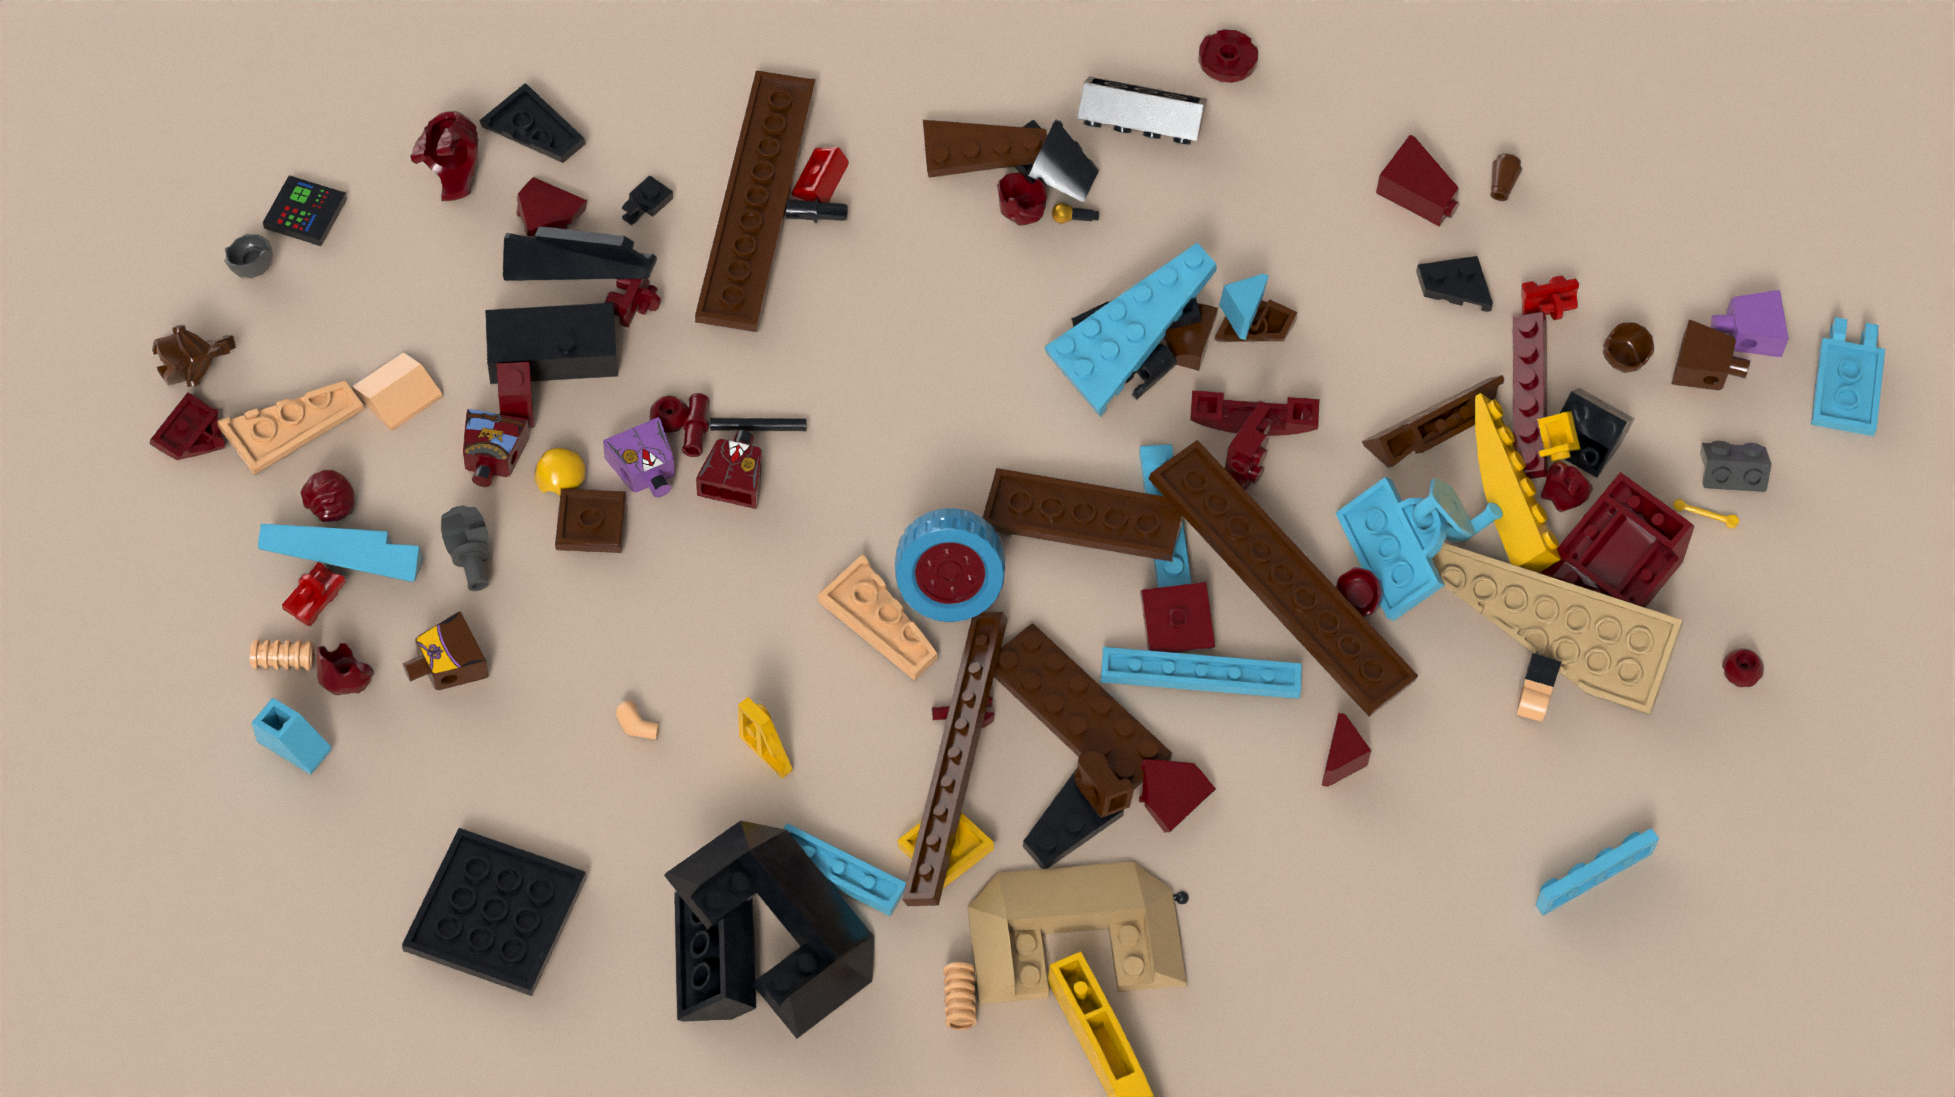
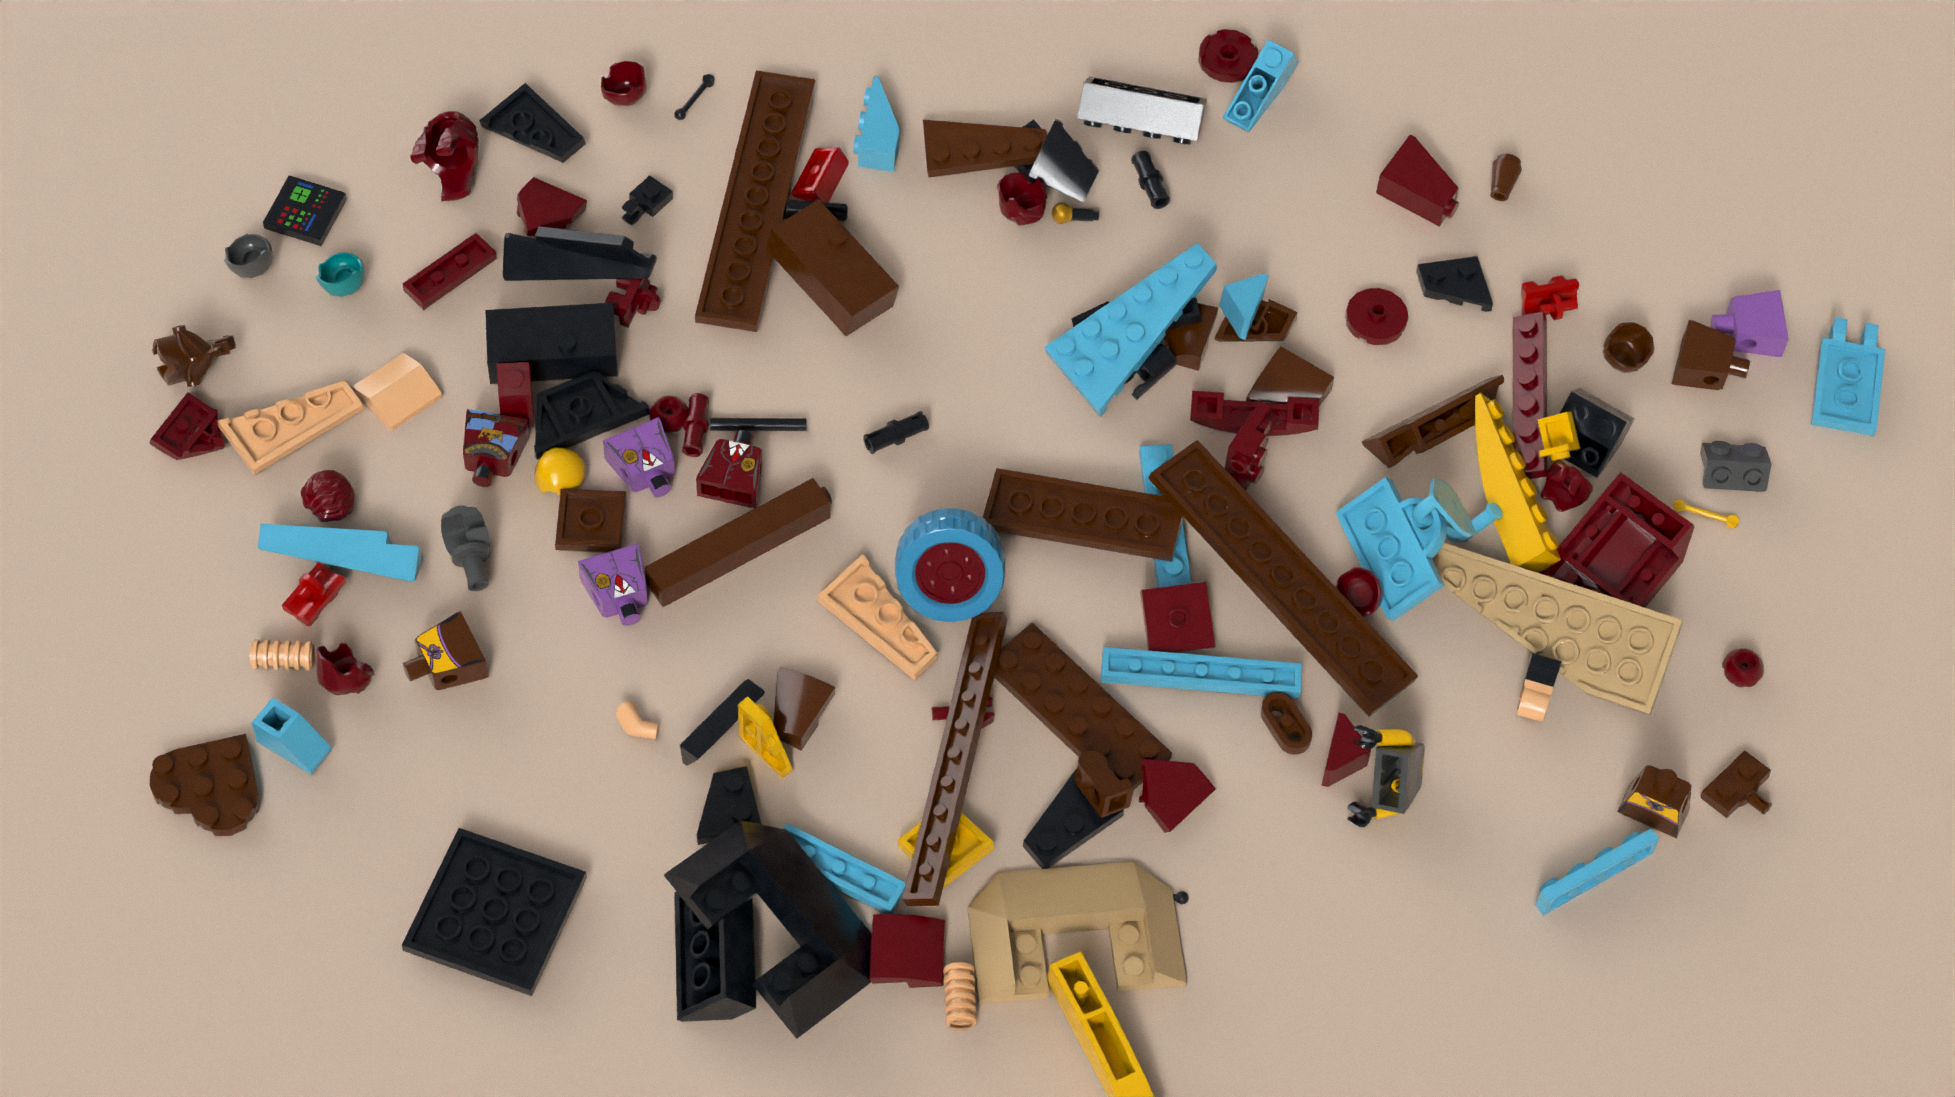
none -> reddish brown plate [149,734,259,836]
none -> teal hair [315,252,365,297]
none -> dark red plate [403,233,497,310]
none -> black wing [534,370,650,460]
none -> medium lavender torso [578,543,648,626]
none -> dark red hair [601,61,647,106]
none -> reddish brown brick [645,478,832,607]
none -> black hinge [674,74,714,120]
none -> black slope [680,679,765,766]
none -> black wing [696,766,762,845]
none -> reddish brown brick [766,199,899,336]
none -> reddish brown slope [773,668,835,751]
none -> medium azure slope [853,76,900,172]
none -> black pin [863,411,929,454]
none -> dark red slope [869,914,946,988]
none -> black pin [1131,151,1170,209]
none -> medium azure slope [1223,40,1299,132]
none -> reddish brown slope [1246,346,1334,406]
none -> reddish brown plate [1260,693,1312,755]
none -> dark red plate [1345,288,1409,345]
none -> torso [1347,725,1425,827]
none -> reddish brown torso [1617,765,1692,839]
none -> reddish brown plate [1701,750,1772,818]

